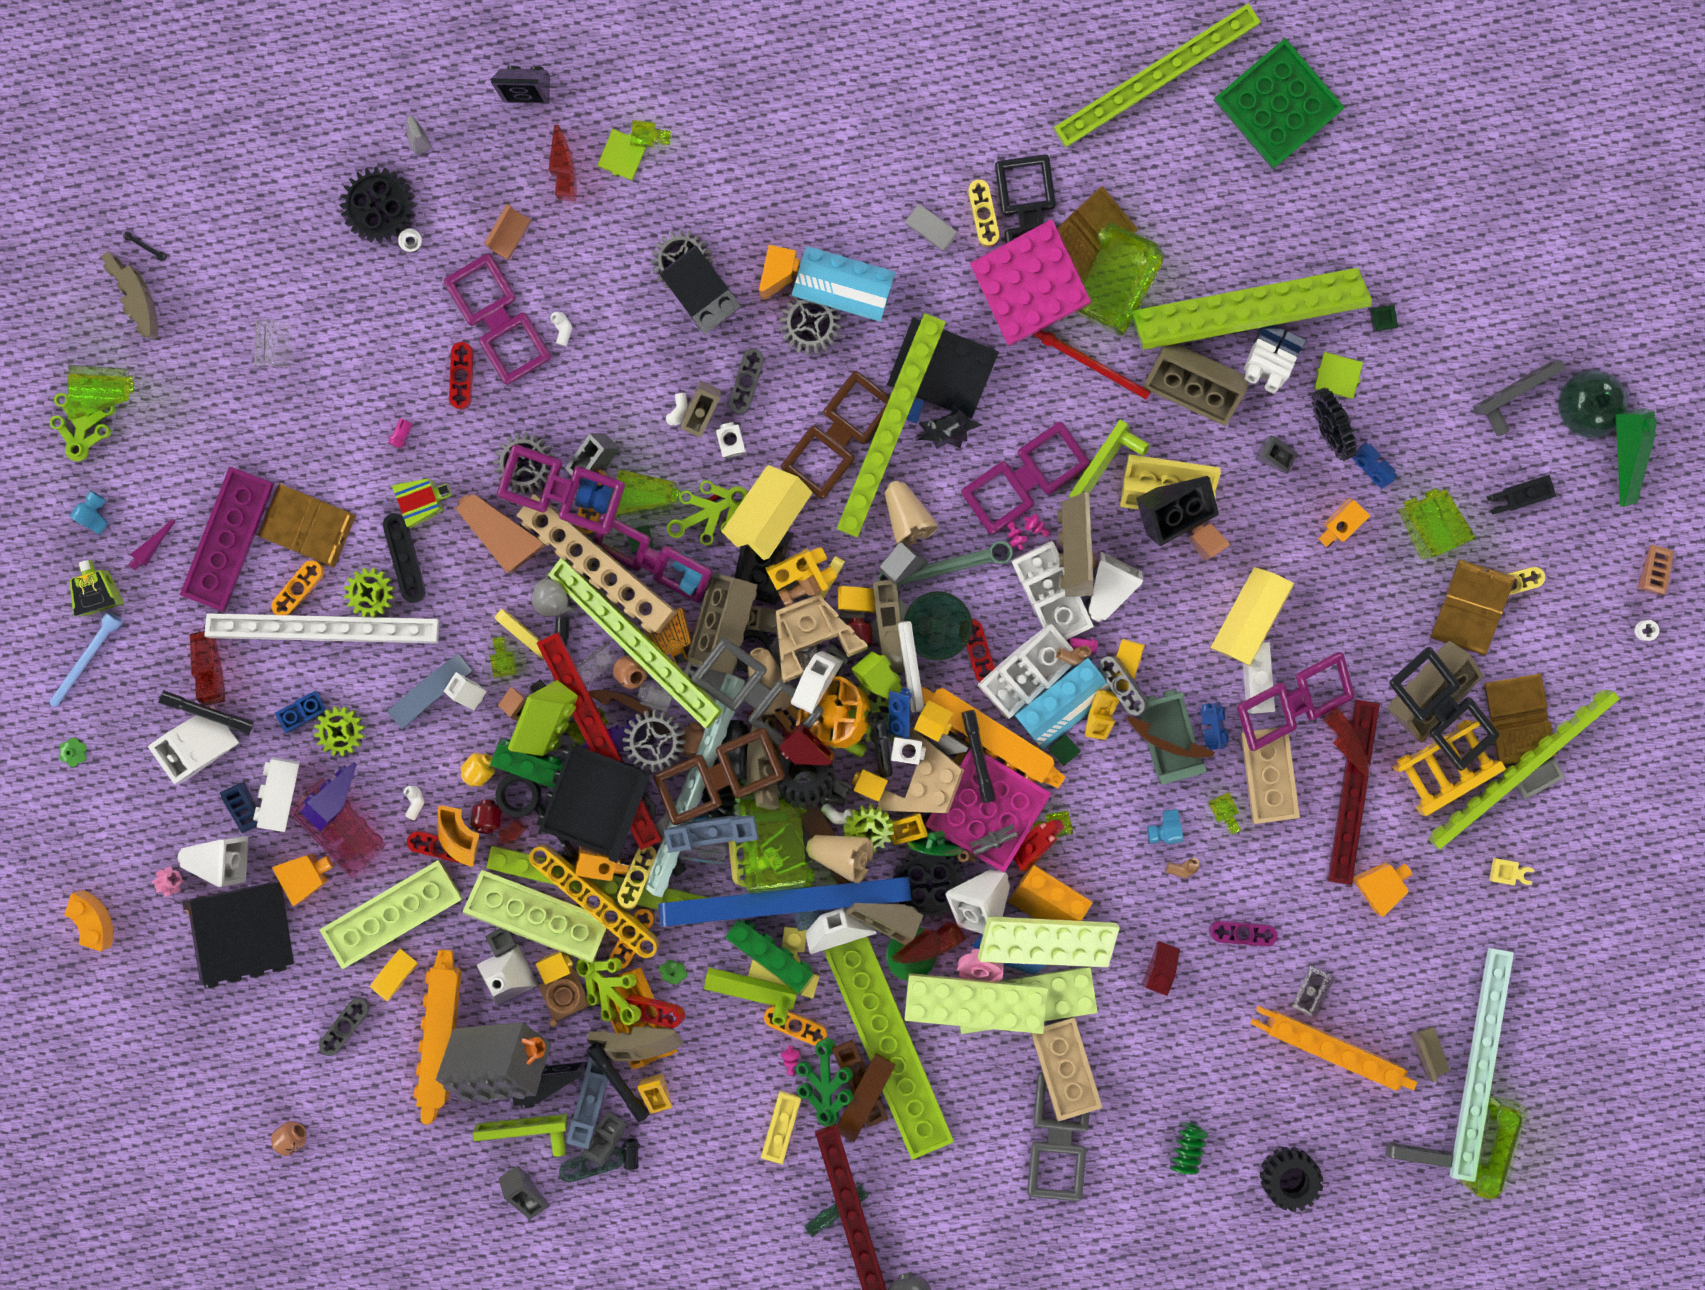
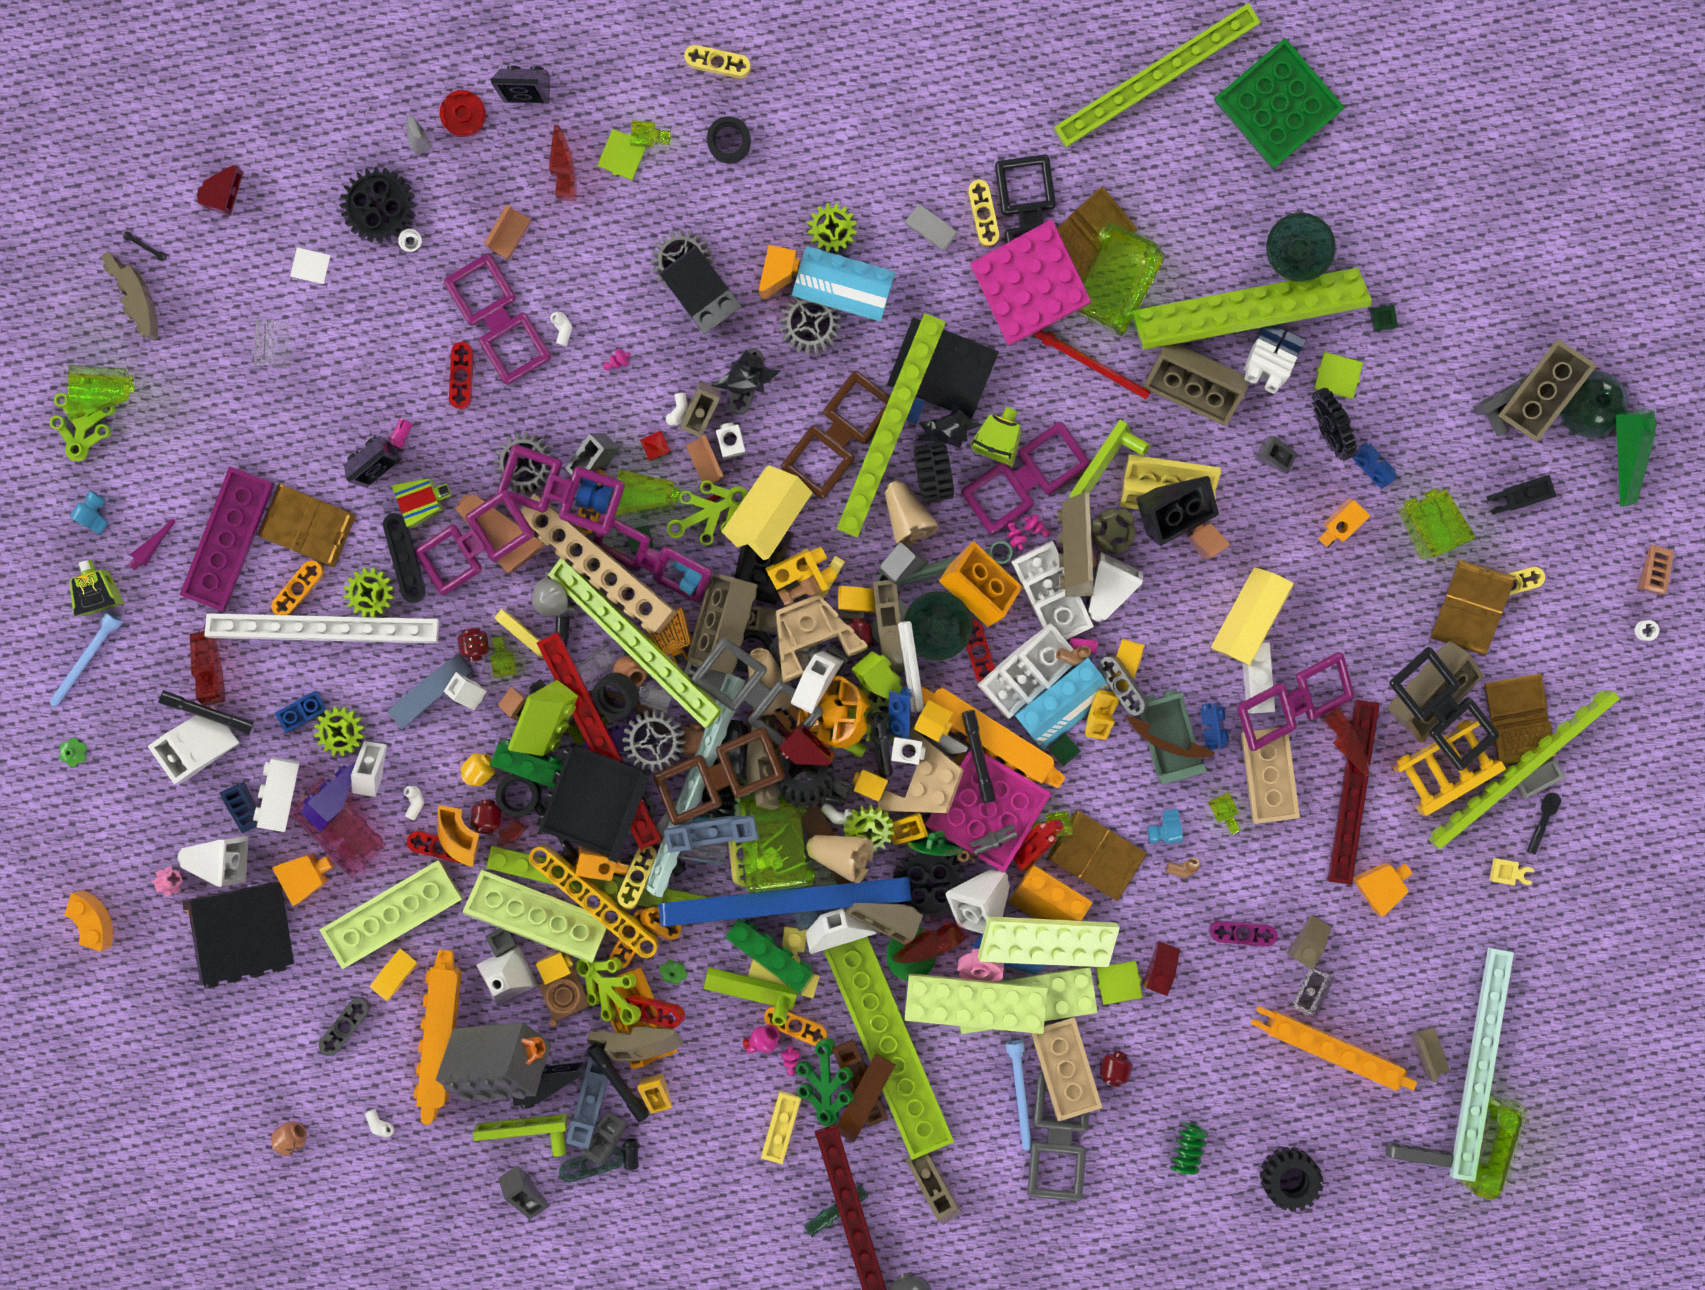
none -> dark red slope [197,165,244,216]
none -> white sticker [290,248,330,284]
none -> black slope [344,436,402,488]
none -> white slope [351,741,387,797]
none -> white arm [365,1109,394,1138]
none -> magenta bar [415,489,534,595]
none -> red tile [439,90,486,137]
none -> dark red head [457,627,489,662]
none -> black tyre [592,672,639,719]
none -> dark pink hair [603,349,631,371]
none -> red tile [640,431,671,461]
none -> light orange beam [640,907,682,940]
none -> light yellow beam [684,45,751,79]
none -> nougat panel [685,434,725,488]
none -> black tyre [706,116,751,164]
none -> black hair [710,350,781,394]
none -> dark pink animal [743,1025,780,1054]
none -> lime gear [807,203,857,254]
none -> dark tan slope [905,1153,963,1225]
none -> black tyre [914,441,954,504]
none -> light orange slope [939,541,1022,627]
none -> lime torso [970,407,1022,467]
none -> light blue piece [1006,1040,1032,1151]
none -> pearl gold piece [1047,809,1148,902]
none -> olive piece [1091,508,1137,555]
none -> lime piece [1096,960,1143,1005]
none -> dark red head [1099,1050,1133,1087]
none -> clear green piece [1266,212,1336,282]
none -> dark tan slope [1287,915,1331,970]
none -> dark tan slope [1498,338,1597,443]
none -> black piece [1526,792,1561,855]

